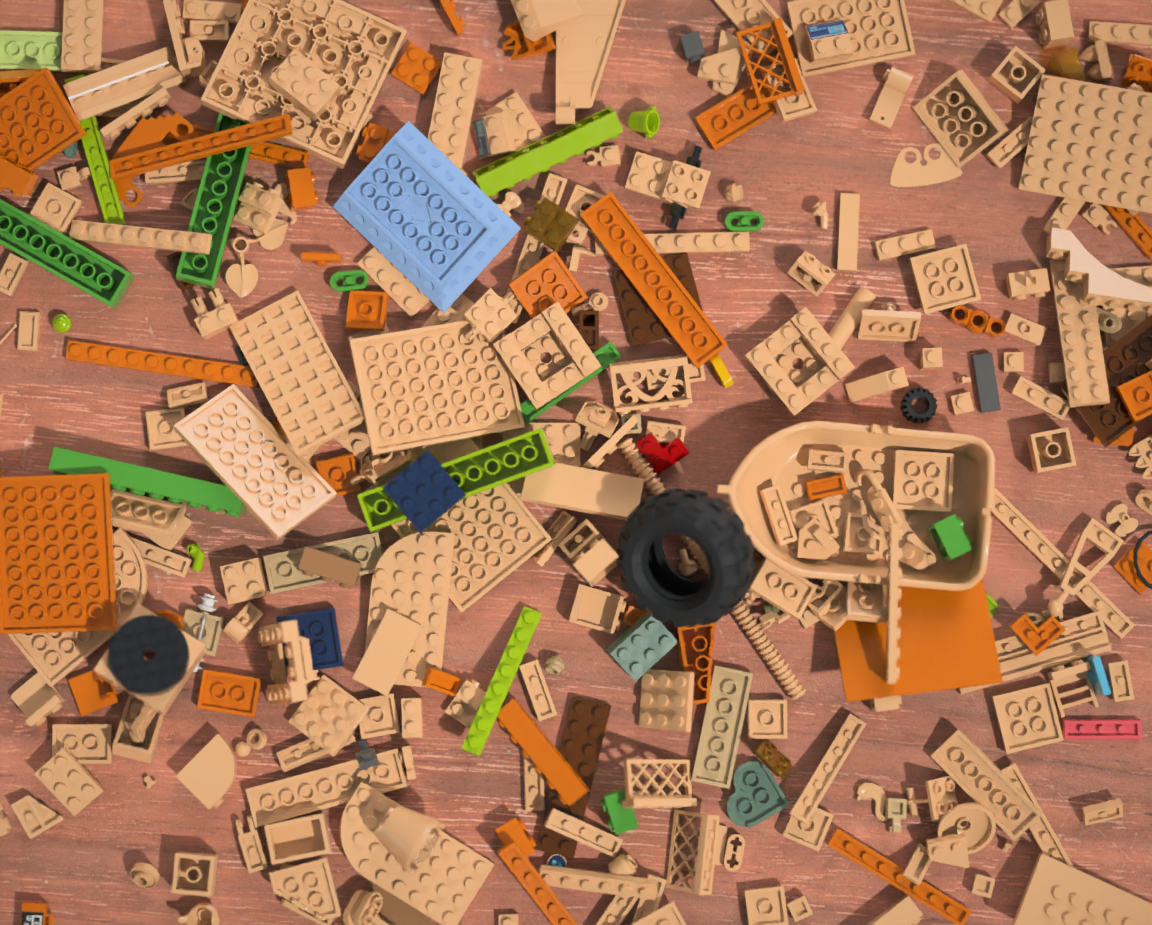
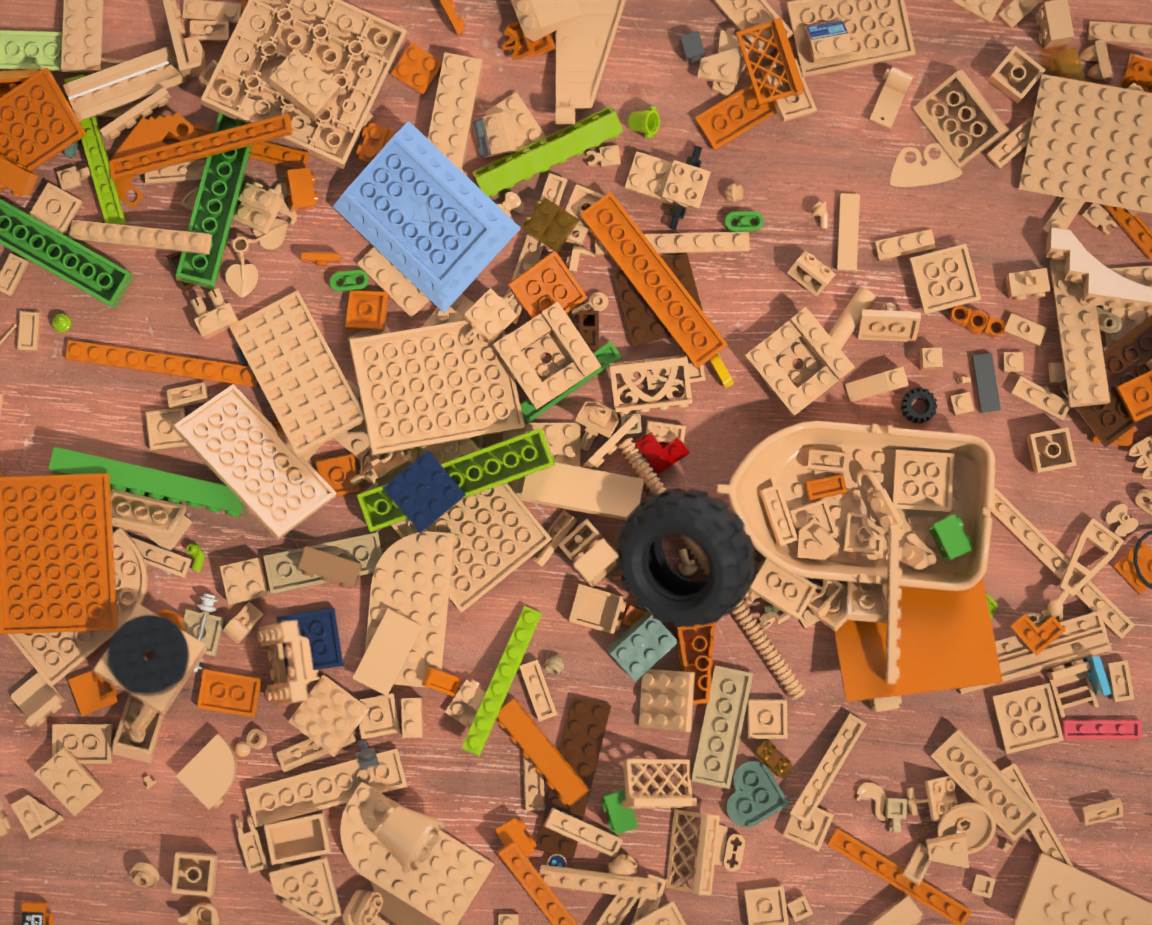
light nougat plate [399,745,416,780] -> none

